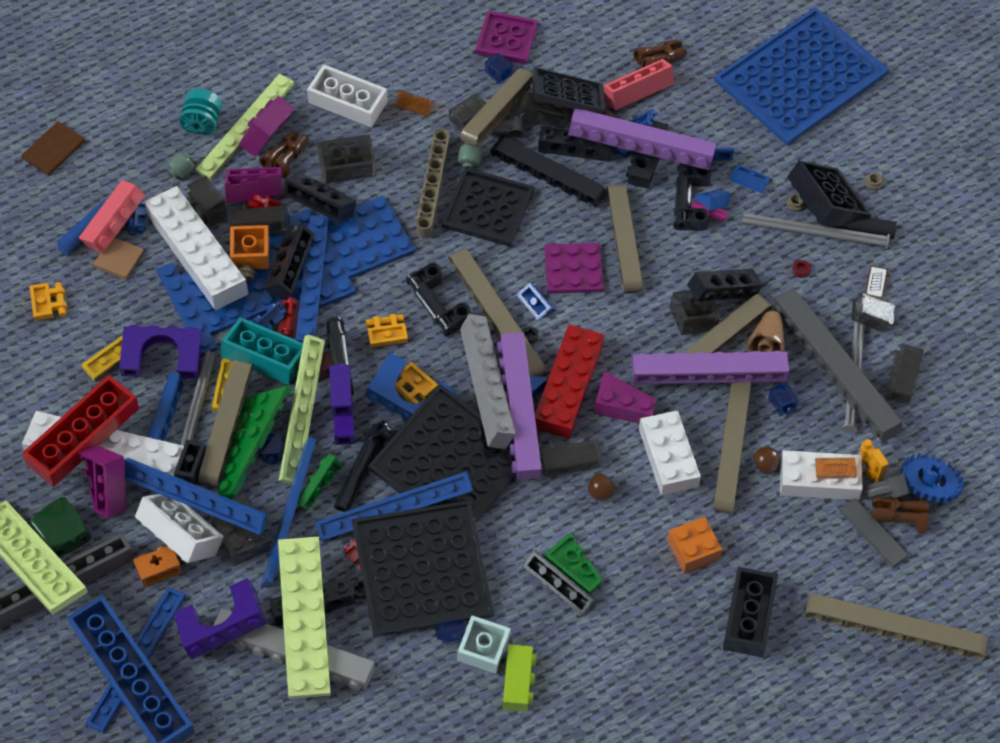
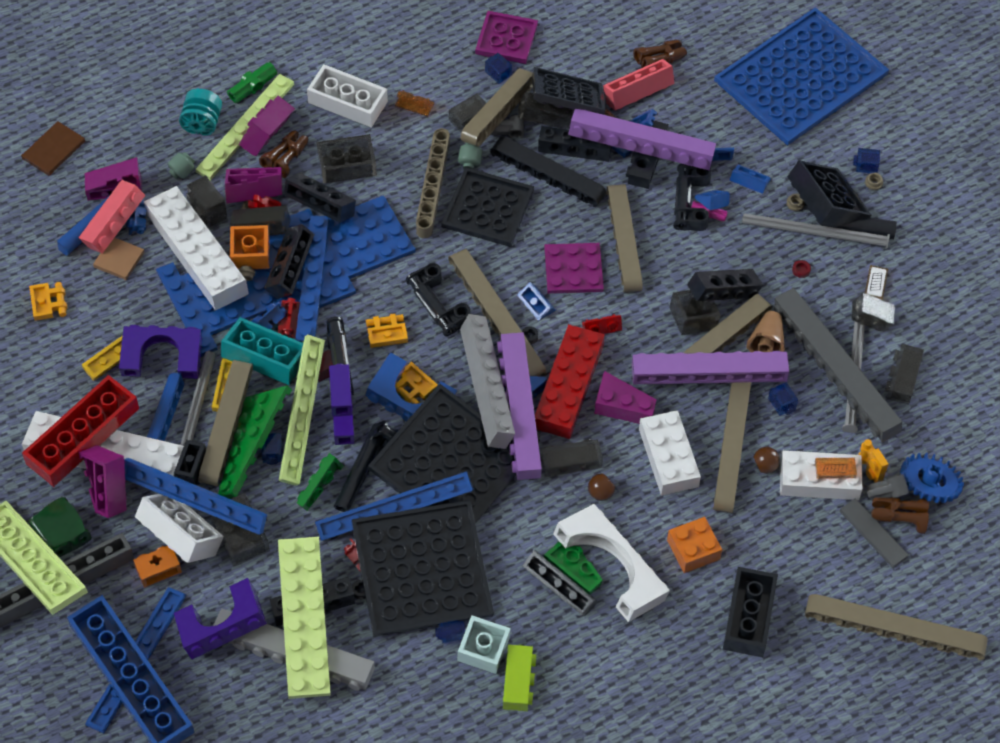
blue tile [261,437,316,588] -> none
none -> magenta wedge [84,157,142,201]
none -> green piece [227,62,277,103]
none -> white arch [554,504,670,622]
none -> red hinge [582,314,622,334]
none -> clear blue brick [852,148,880,174]

